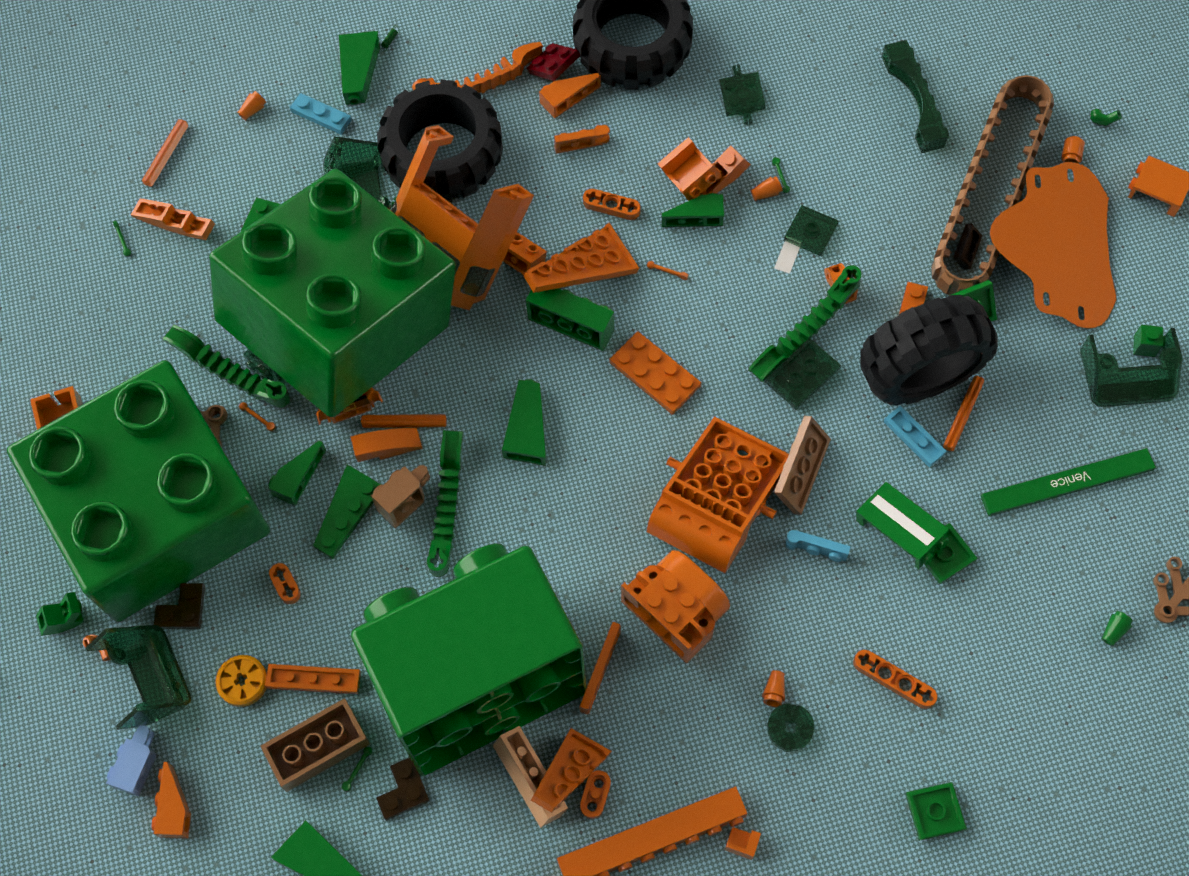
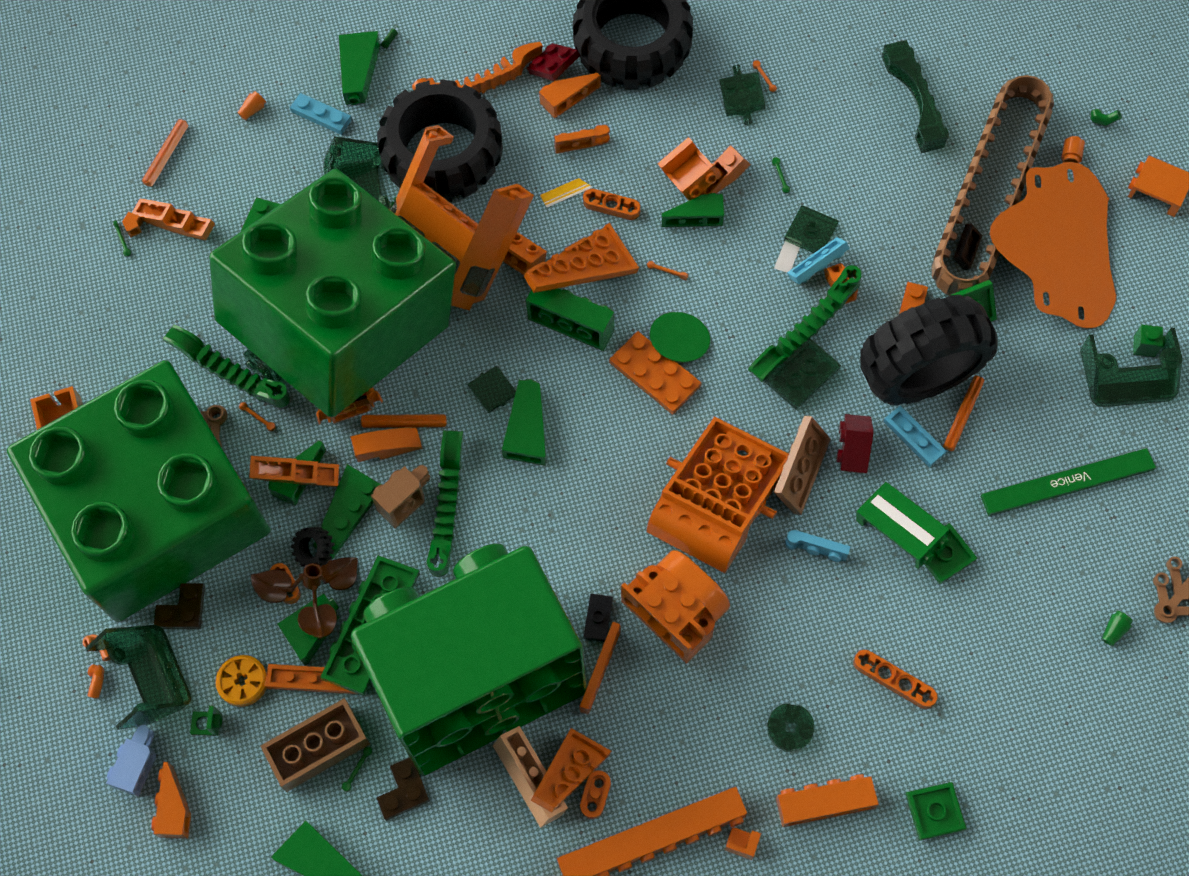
green brick [36,592,83,636] -> none
orange cone [750,176,783,201] -> none
orange cone [762,670,785,707] -> none
none -> orange arm [87,664,105,698]
none -> orange piece [122,211,143,238]
none -> green bracket [190,706,223,736]
none -> orange slope [249,456,339,487]
none -> reddish brown plant [251,557,358,638]
none -> green slope [277,593,340,666]
none -> black tyre [291,527,335,567]
none -> green plate [320,555,420,696]
none -> clear green piece [468,366,516,413]
none -> yellow sticker [540,178,592,207]
none -> black plate [583,594,613,642]
none -> green sticker [650,312,710,362]
none -> orange hinge [753,60,777,92]
none -> orange brick [776,774,879,828]
none -> medium azure plate [787,237,850,284]
none -> dark red brick [836,414,874,474]

